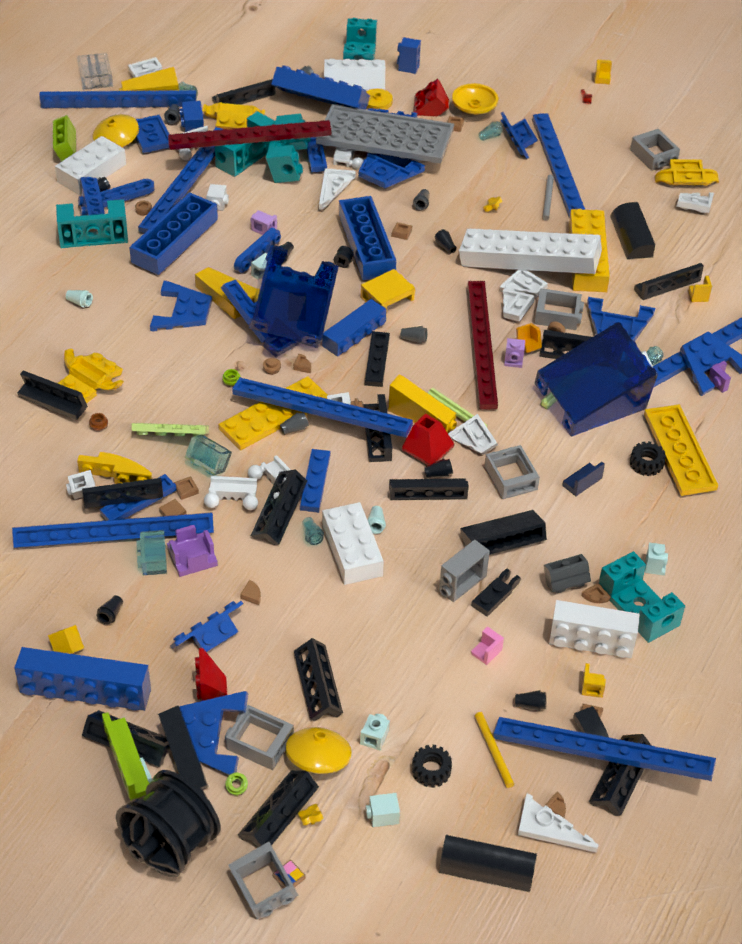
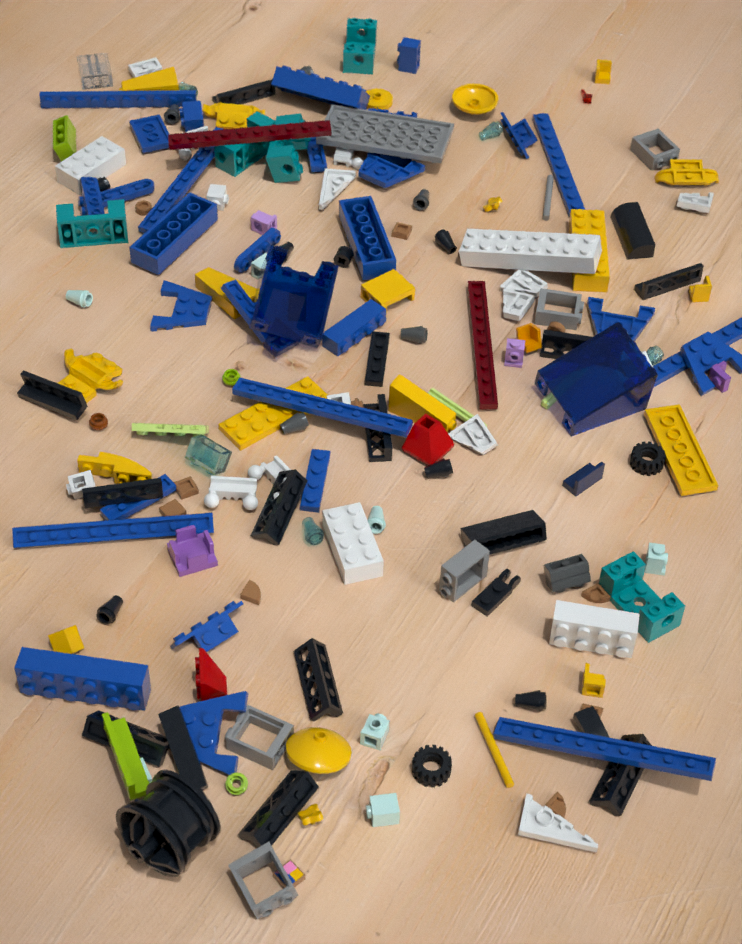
yellow dish [93,114,139,147] -> none
clear light blue brick [137,530,167,576] -> none
medium nougat plate [263,358,281,374] -> none
medium nougat tile [293,353,311,373] -> none
white slope [324,59,385,90] -> none
black fence [389,478,469,500] -> none
red slope [414,78,449,117] -> none
black brick [439,835,537,892] -> none
medium nougat tile [447,116,464,132] -> none
bright pink panel [471,626,504,665] -> none
light grey window [485,445,540,499] -> none

